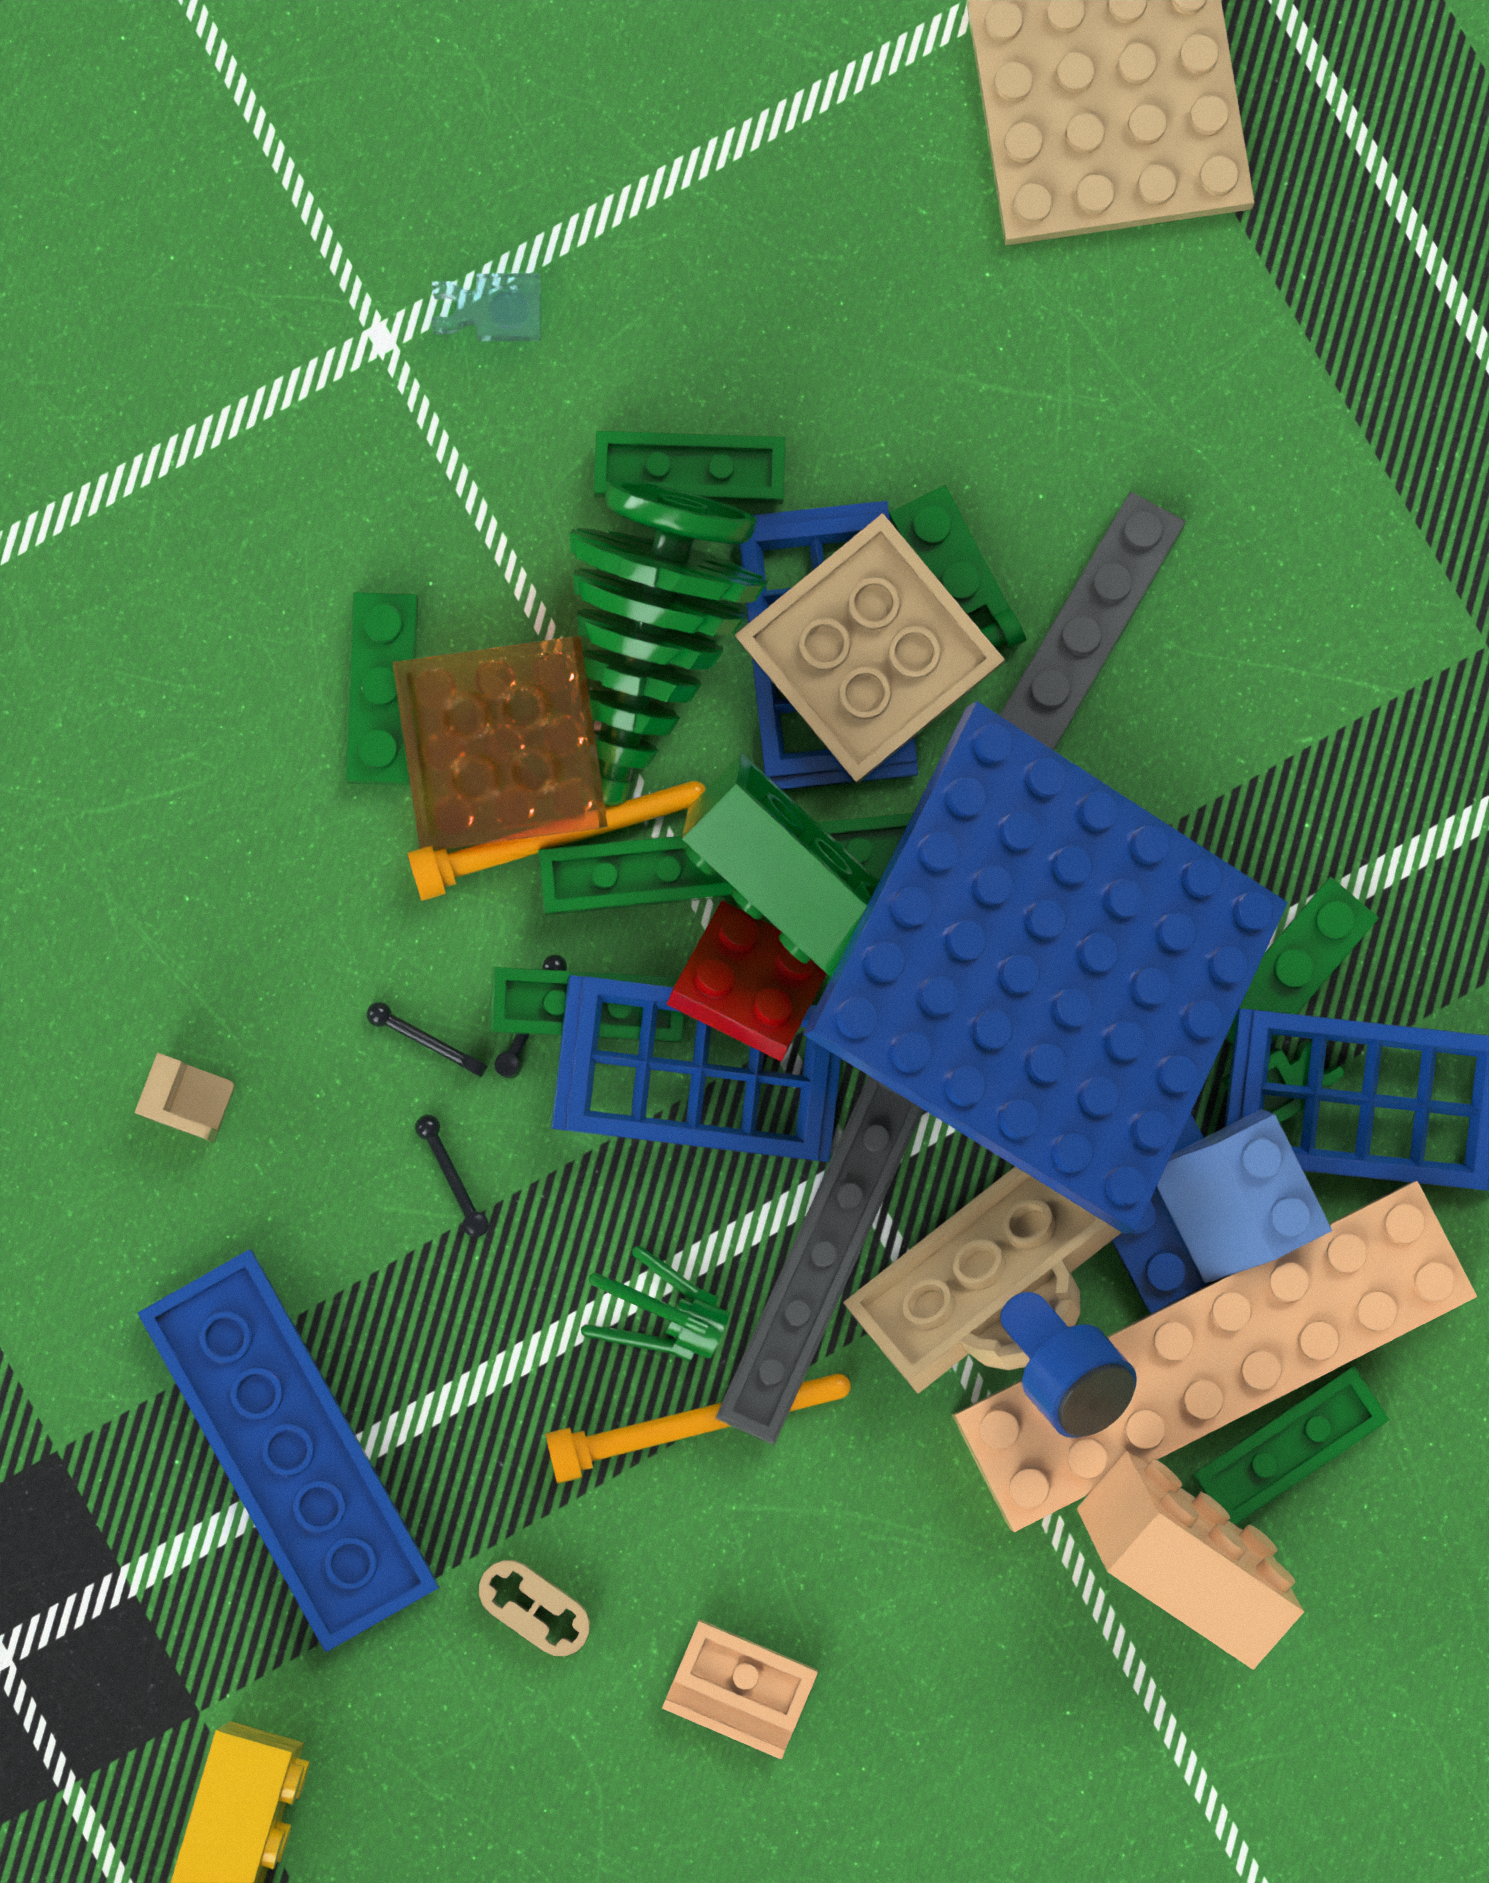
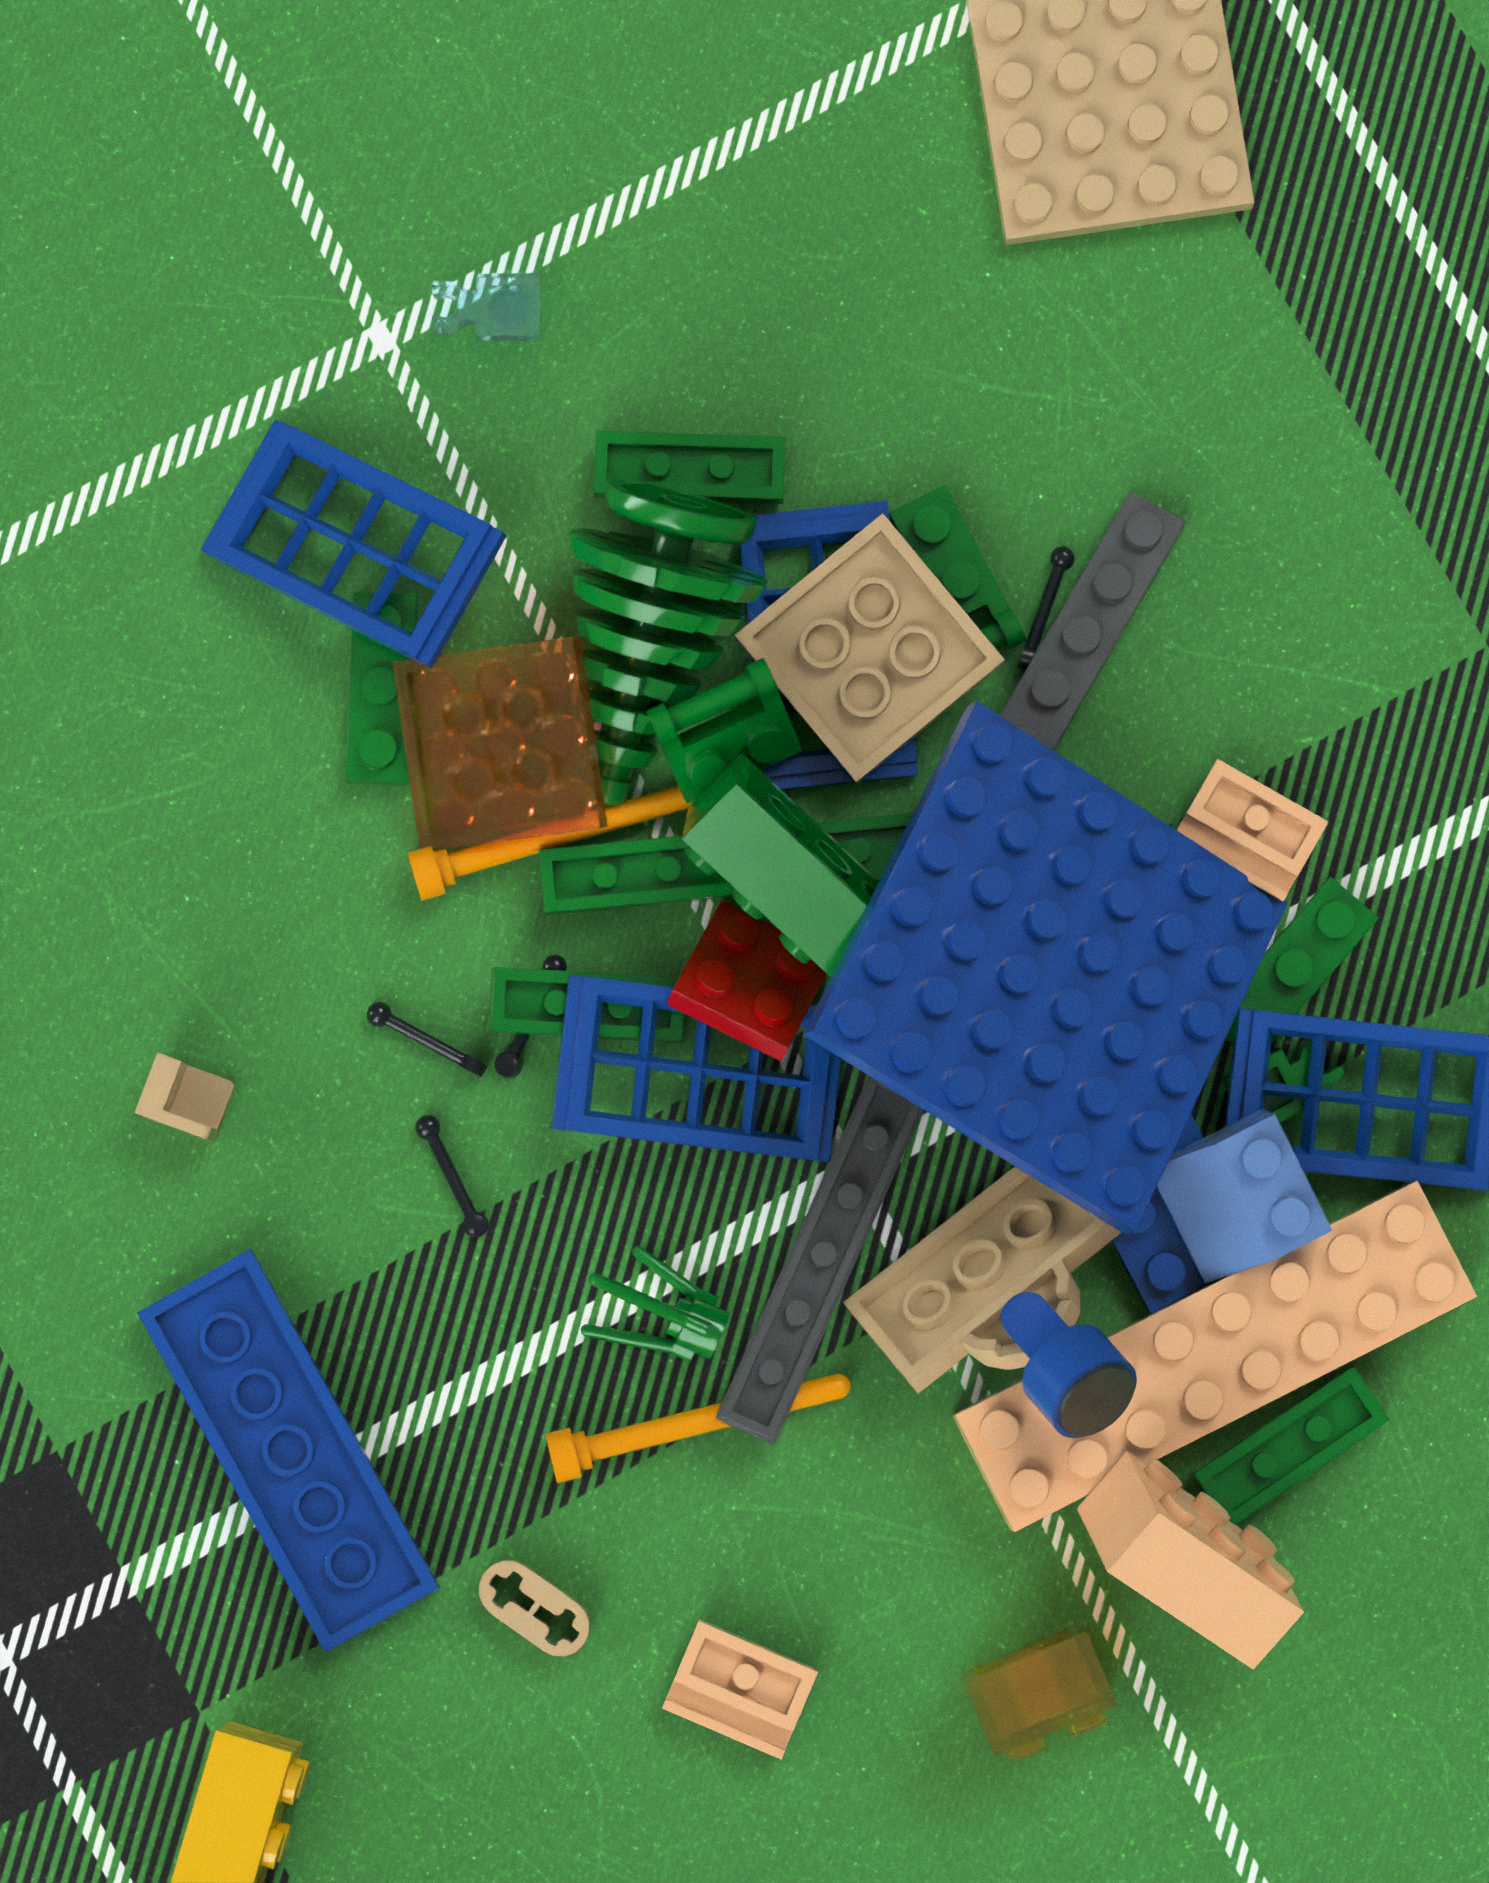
none -> blue piece [201,419,507,669]
none -> green plate [646,658,802,804]
none -> clear yellow brick [958,1625,1117,1761]
none -> black hinge [1017,546,1075,671]
none -> light nougat plate [1177,759,1328,903]

